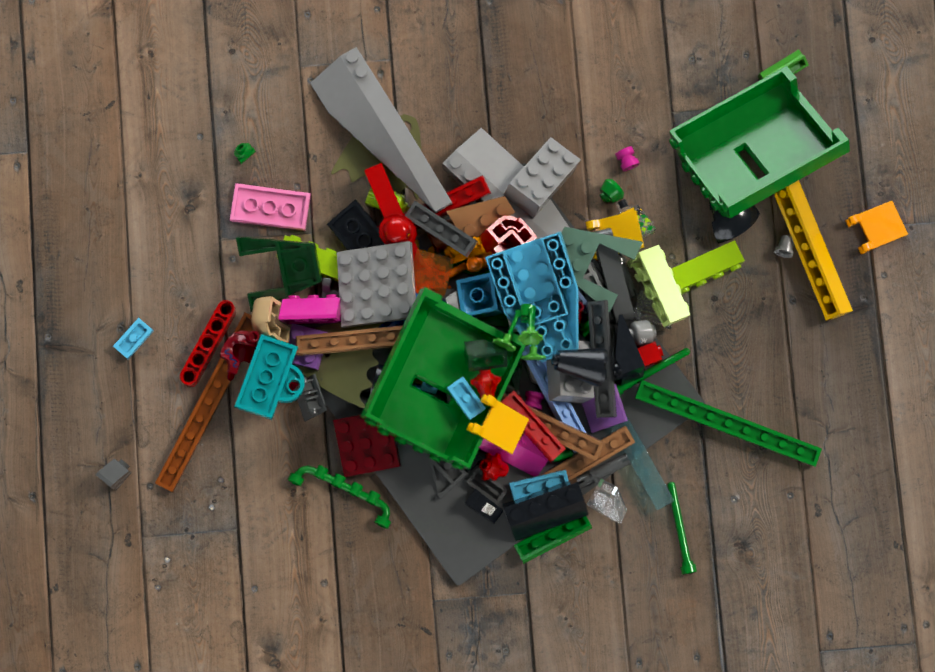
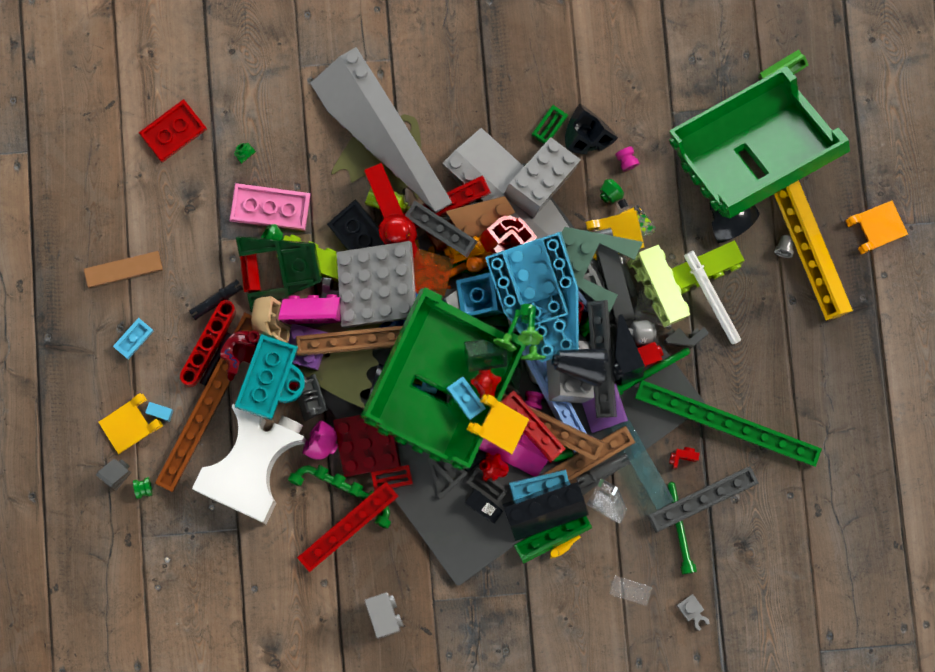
none -> medium nougat tile [84,251,163,288]
none -> yellow flag [98,393,163,454]
none -> green wheel [133,477,153,499]
none -> red tile [138,99,207,163]
none -> medium azure piece [145,402,174,422]
none -> black pin [189,279,243,321]
none -> white brick [192,404,306,524]
none -> black bar [200,332,232,386]
none -> red piece [240,254,261,292]
none -> green cone [261,224,284,240]
none -> red plate [297,481,399,572]
none -> dark pink cylinder [302,420,338,460]
none -> light grey brick [365,592,403,639]
none -> red tile [371,465,413,491]
none -> green tile [531,105,568,144]
none -> yellow bar [550,535,581,558]
none -> black brick [565,104,618,154]
none -> clear plate [609,576,652,606]
none -> dark grey tile [647,466,759,533]
none -> dark grey slope [663,328,709,348]
none -> red bracket [669,447,700,470]
none -> light grey plate [676,594,709,631]
none -> white axle [684,251,741,344]

